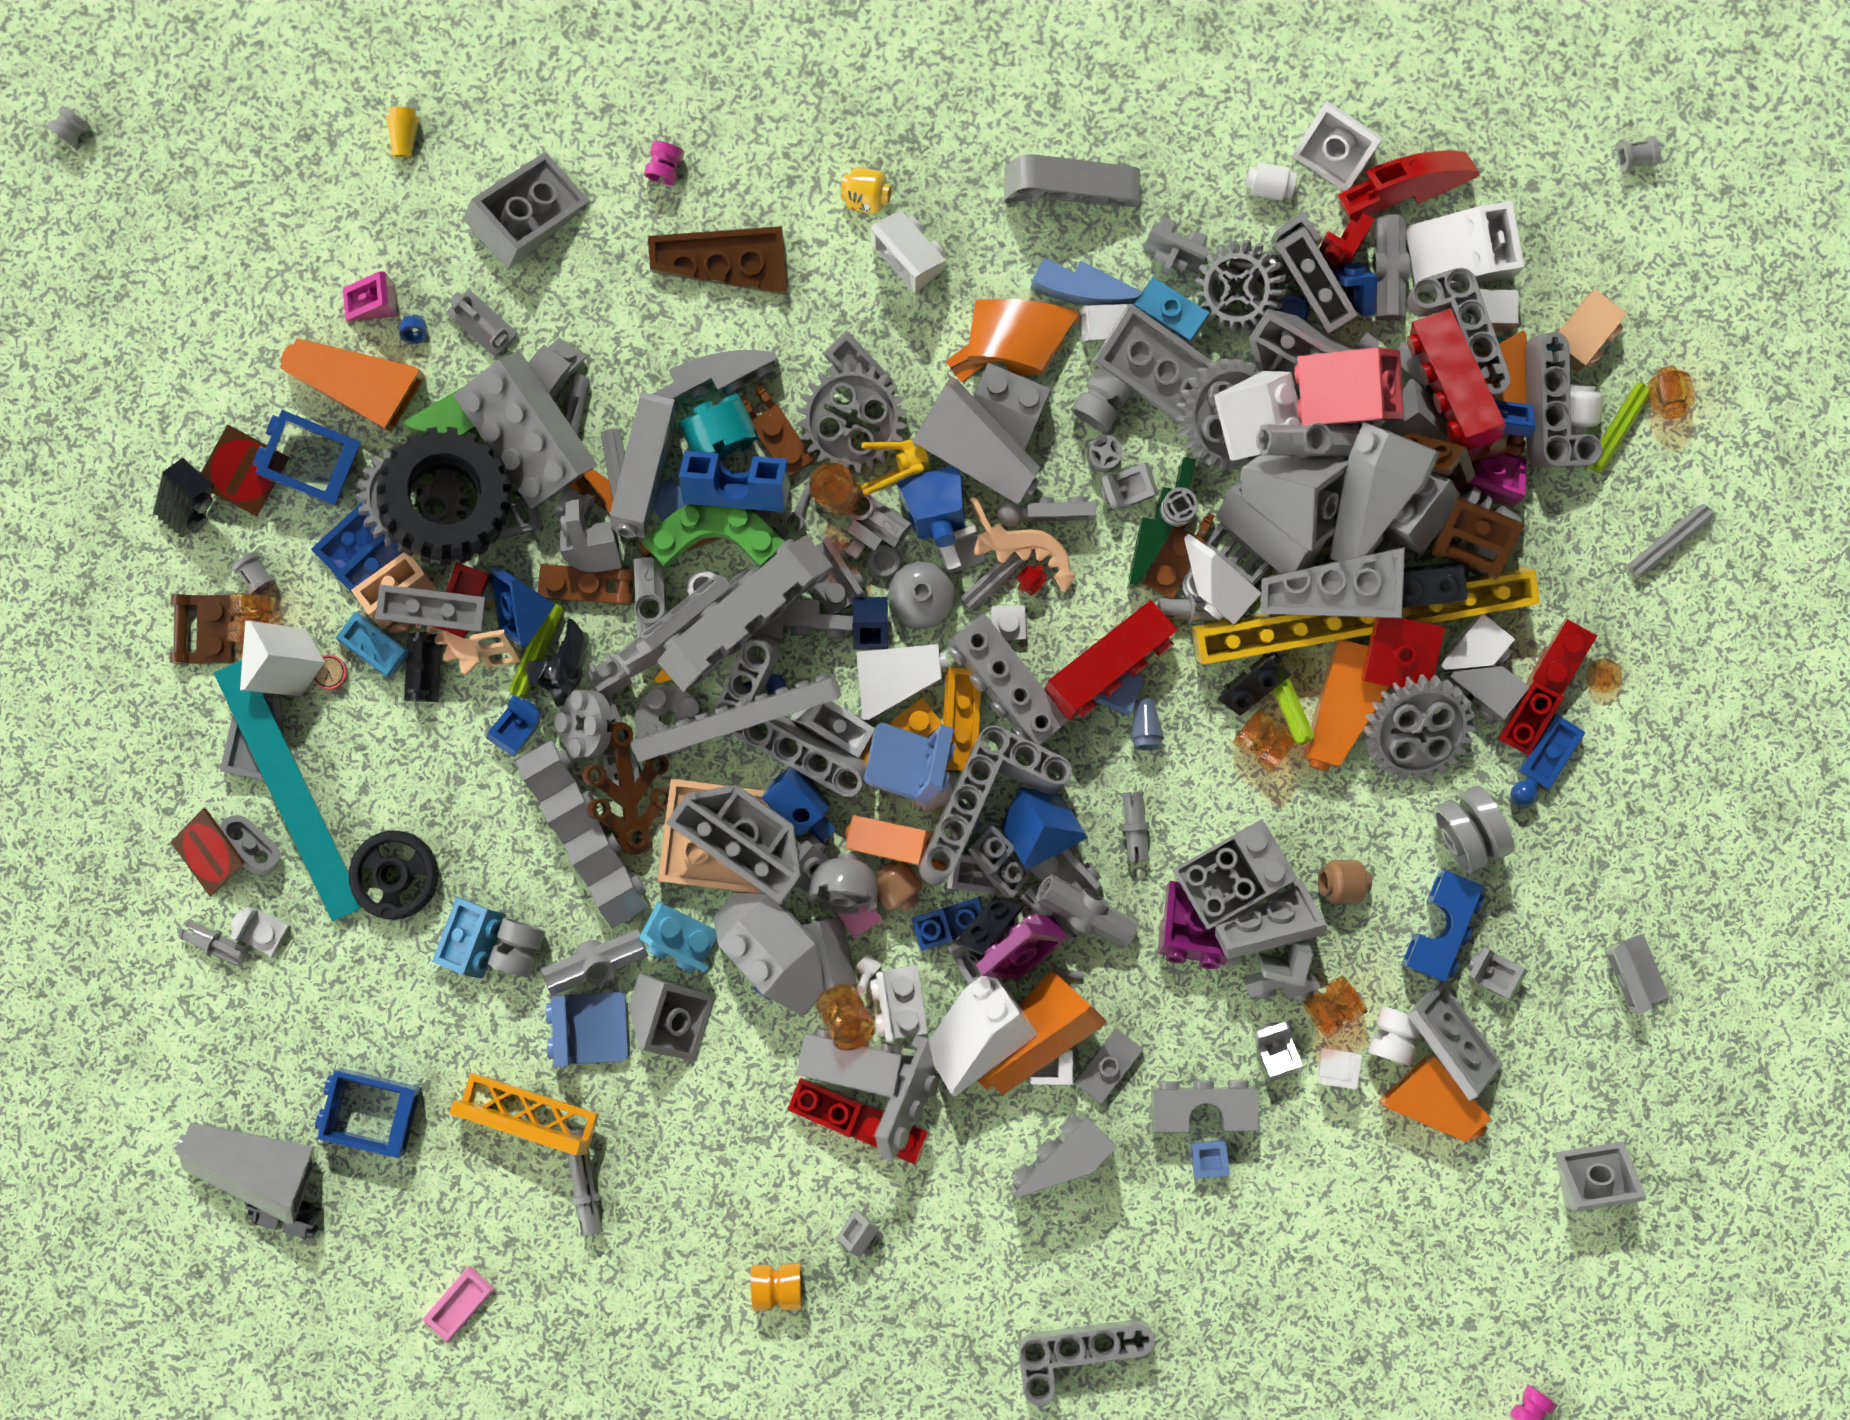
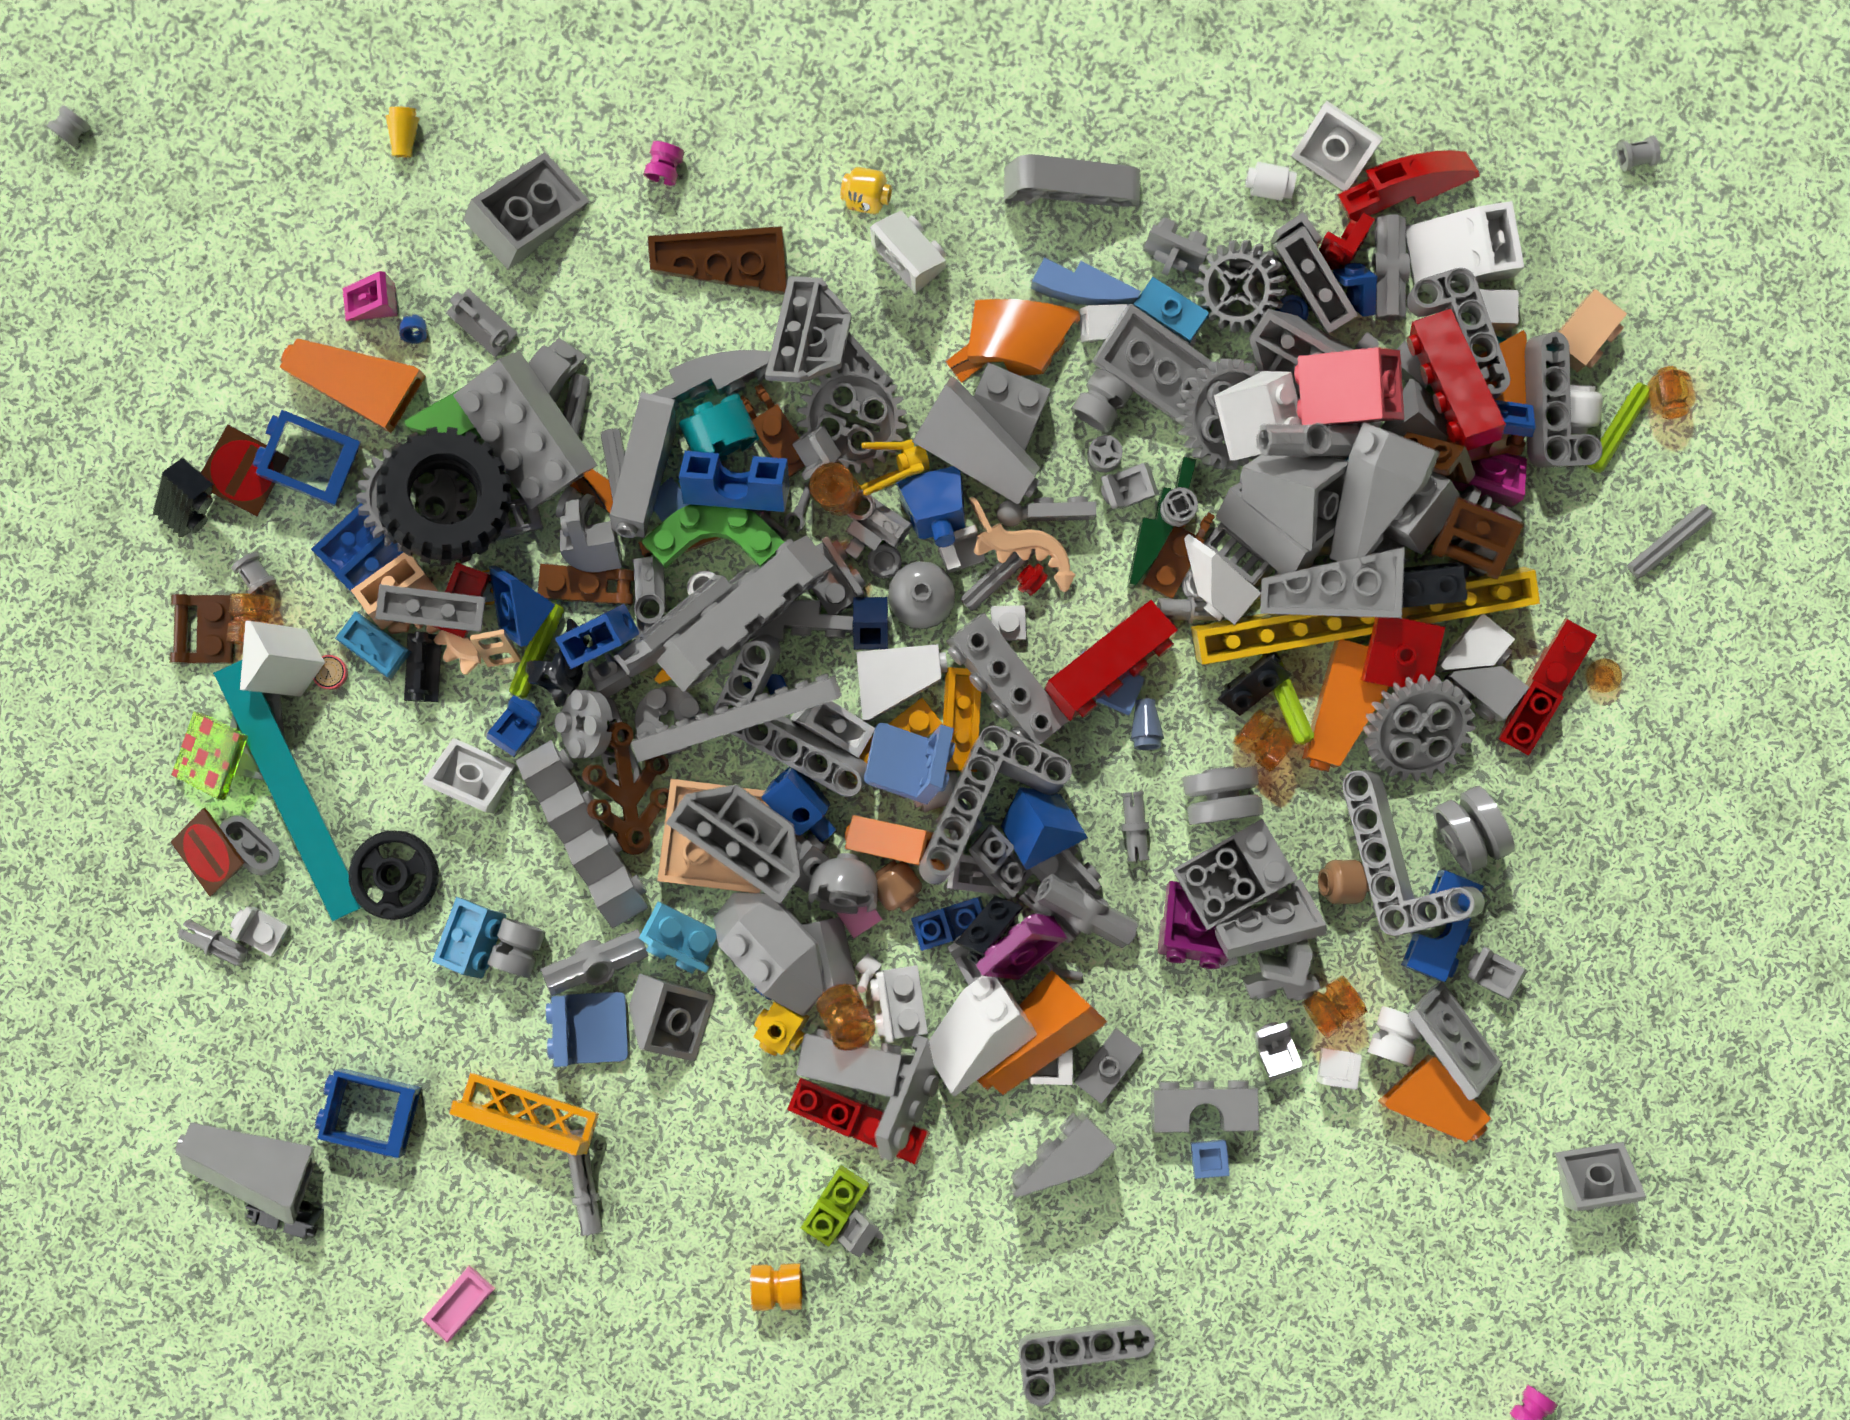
blue plate [1510,714,1586,808] -> none
light grey panel [1604,934,1669,1014] -> none
none -> clear neon green tile [171,711,248,800]
none -> white slope [423,738,515,814]
none -> blue torso [555,604,639,669]
none -> yellow brick [753,1001,810,1056]
none -> light grey wedge [765,276,852,382]
none -> light grey panel [792,425,841,480]
none -> lime slope [800,1165,870,1247]
none -> light grey wheel [1182,766,1264,825]
none -> light grey beam [1343,770,1485,936]

